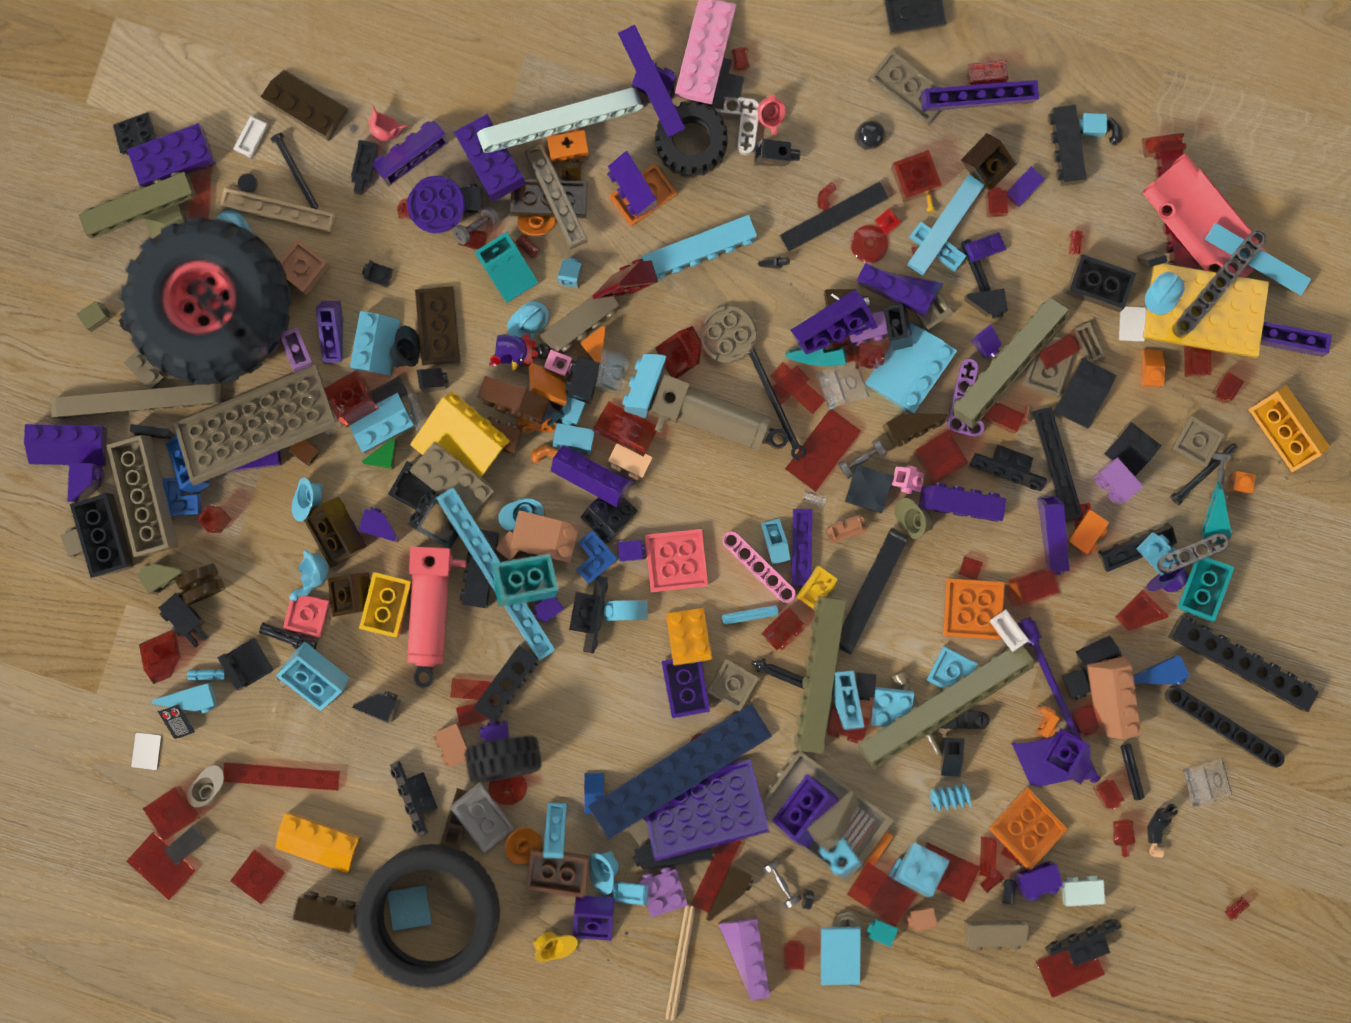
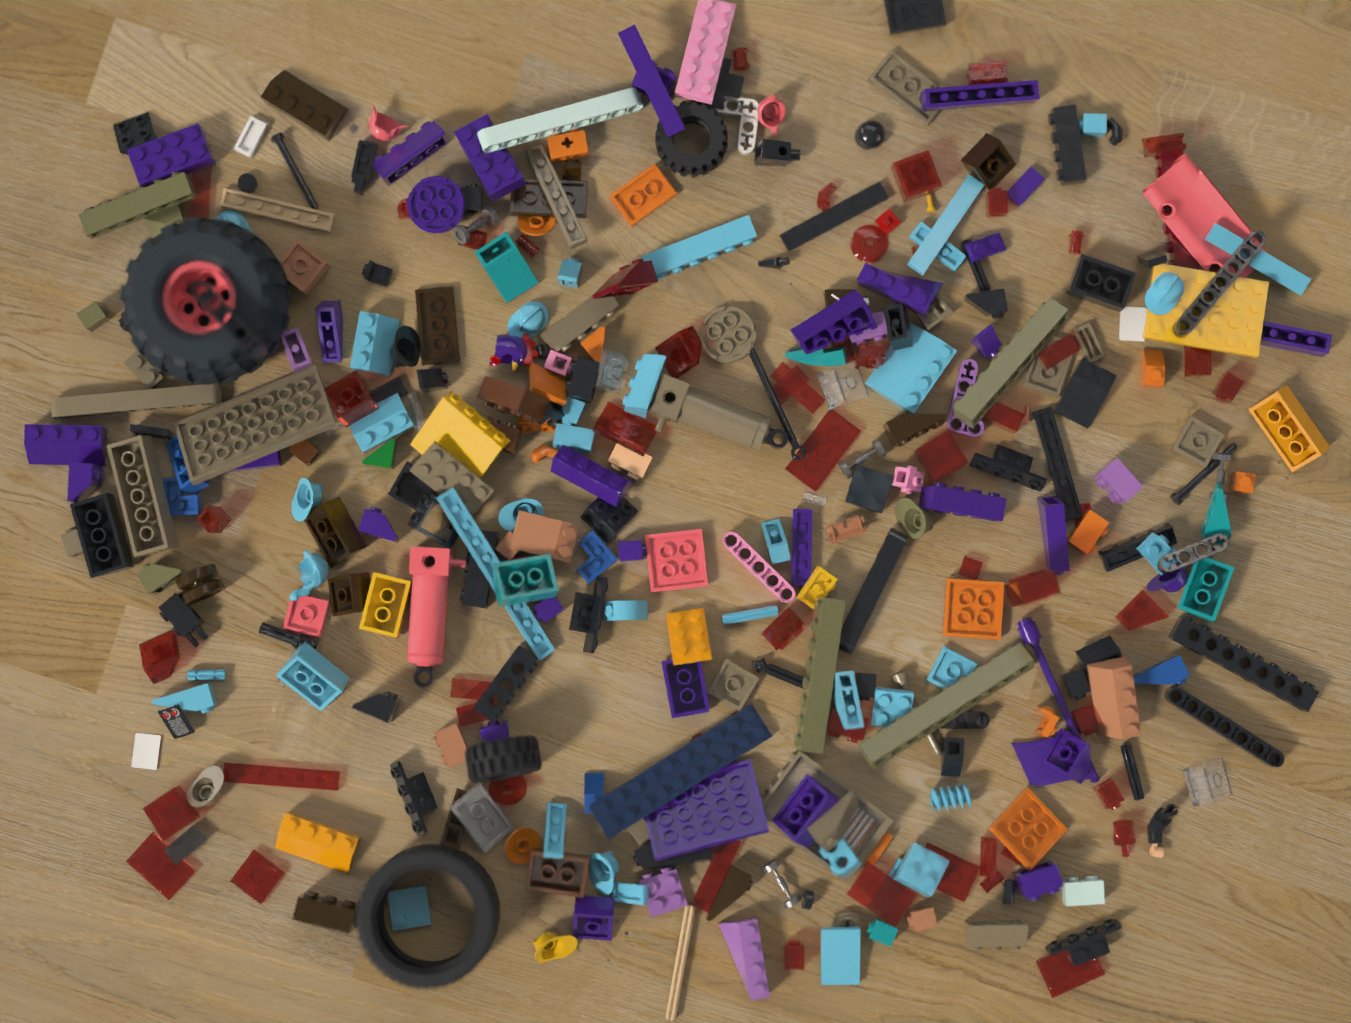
black bracket [217,638,274,691] -> none
dark purple slope [607,151,657,219] -> none
white tile [990,610,1029,652] -> none
black slope [1104,422,1162,477] -> none
clear red pin [1224,897,1250,921] -> none

